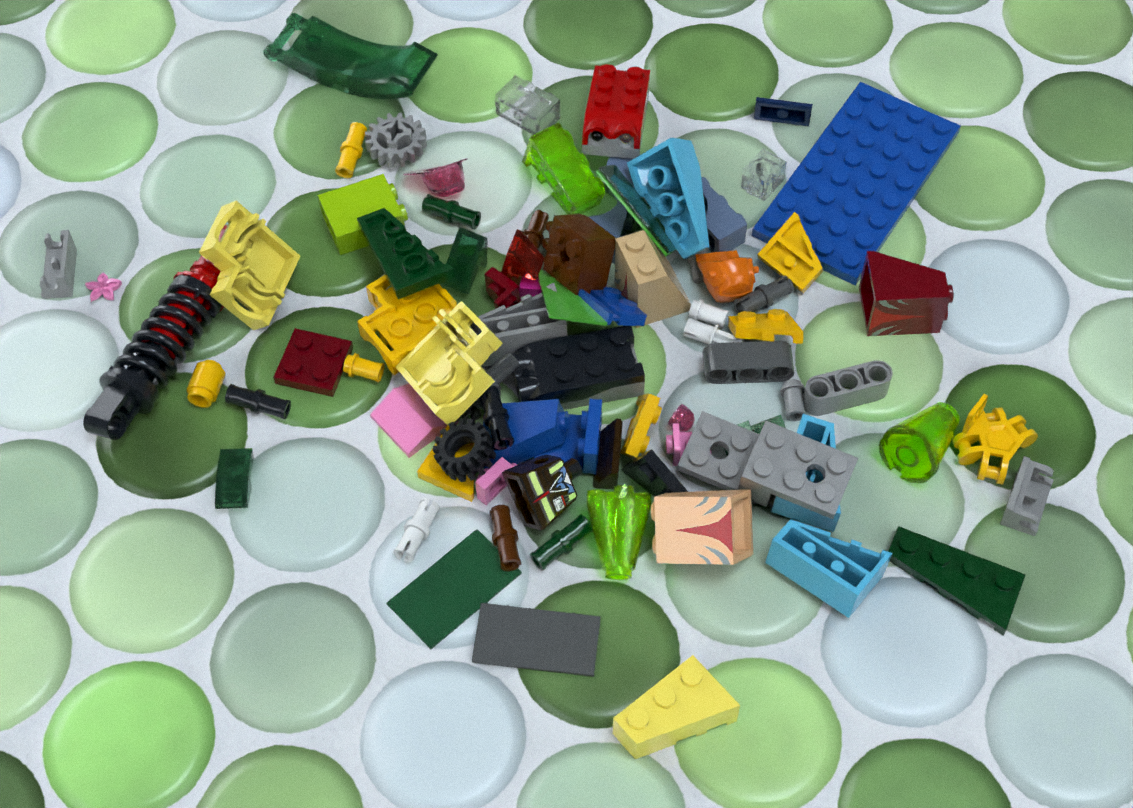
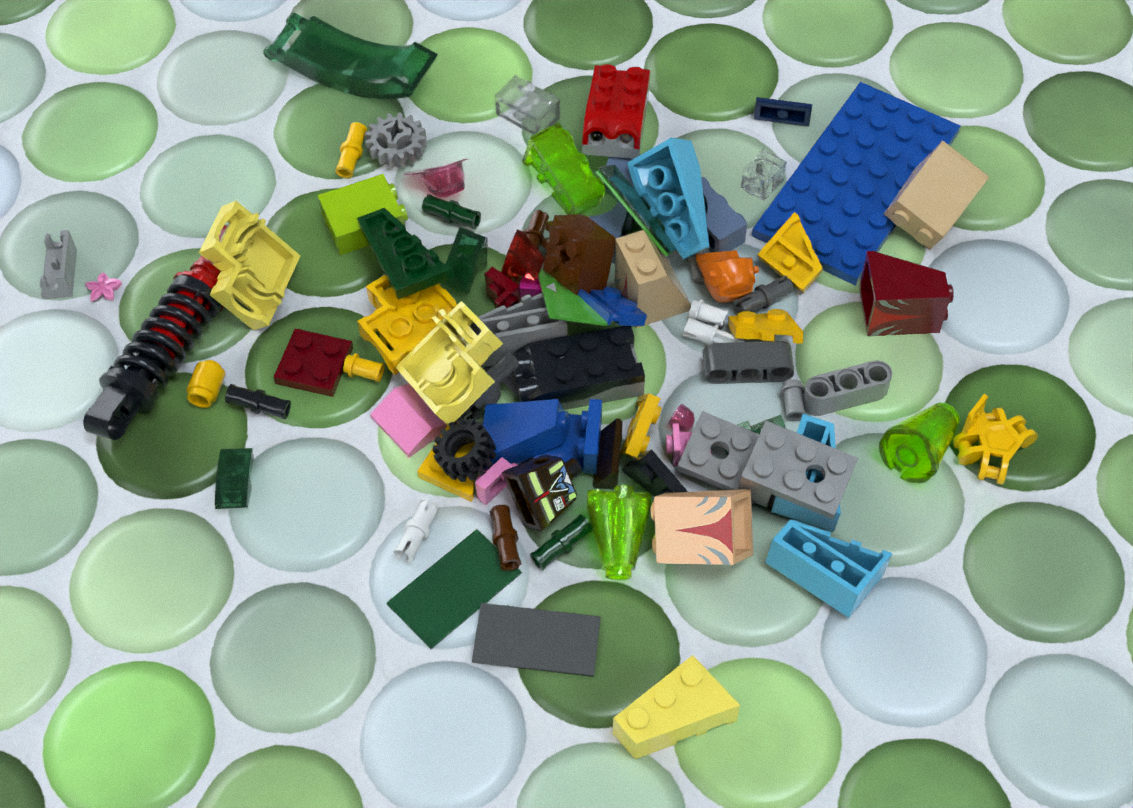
black pin [479,386,514,450] -> none
dark green wing [888,526,1026,636] -> none
light grey hinge [1000,456,1054,536] -> none
none -> tan slope [884,141,989,250]

